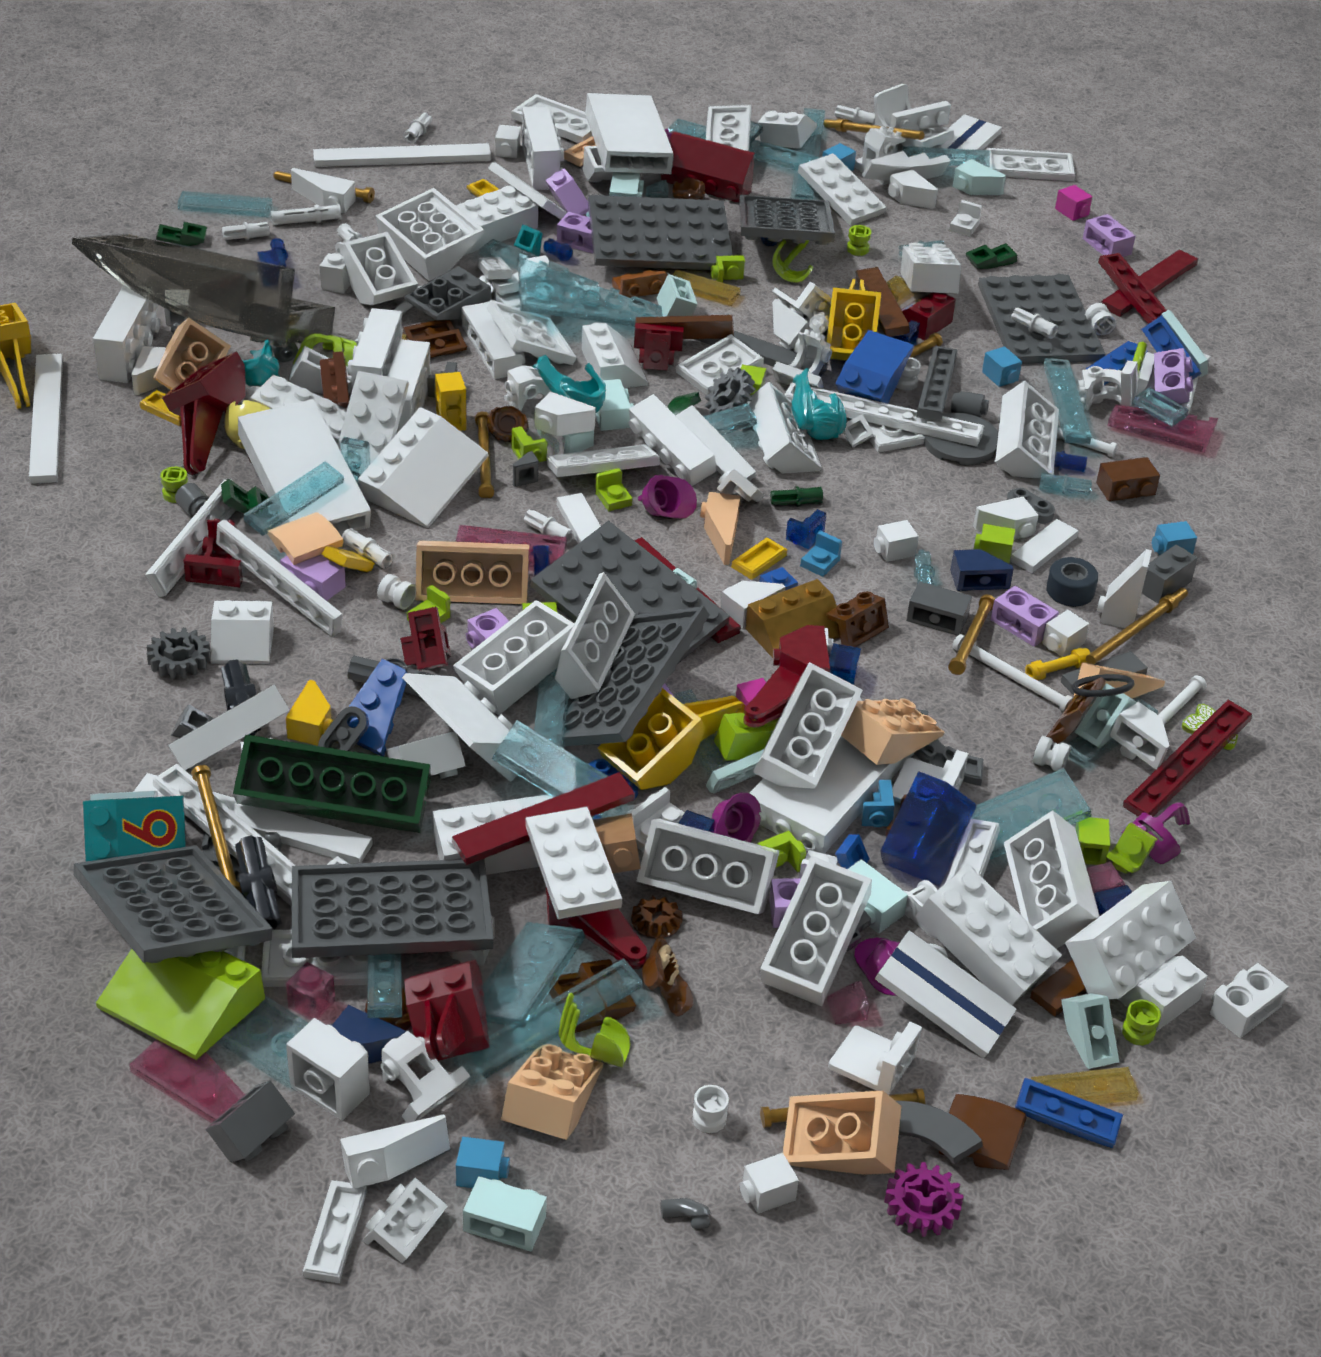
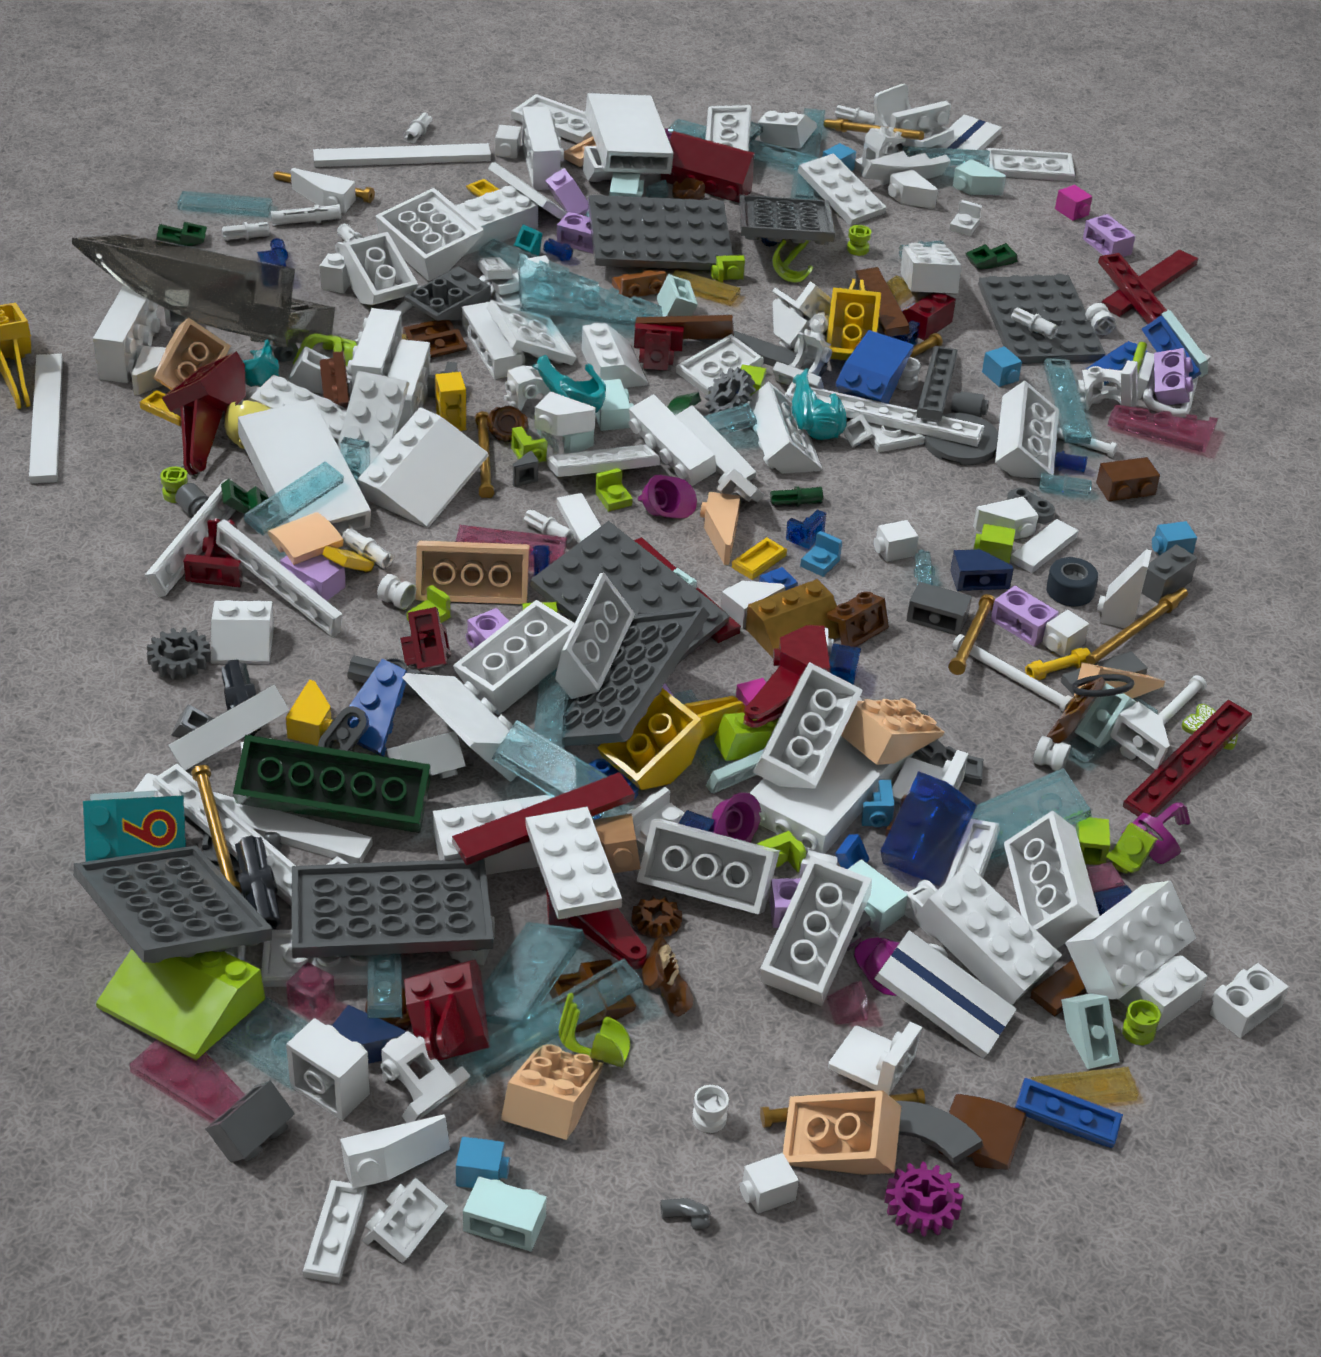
clear light blue tile [1133,387,1189,427] -> none

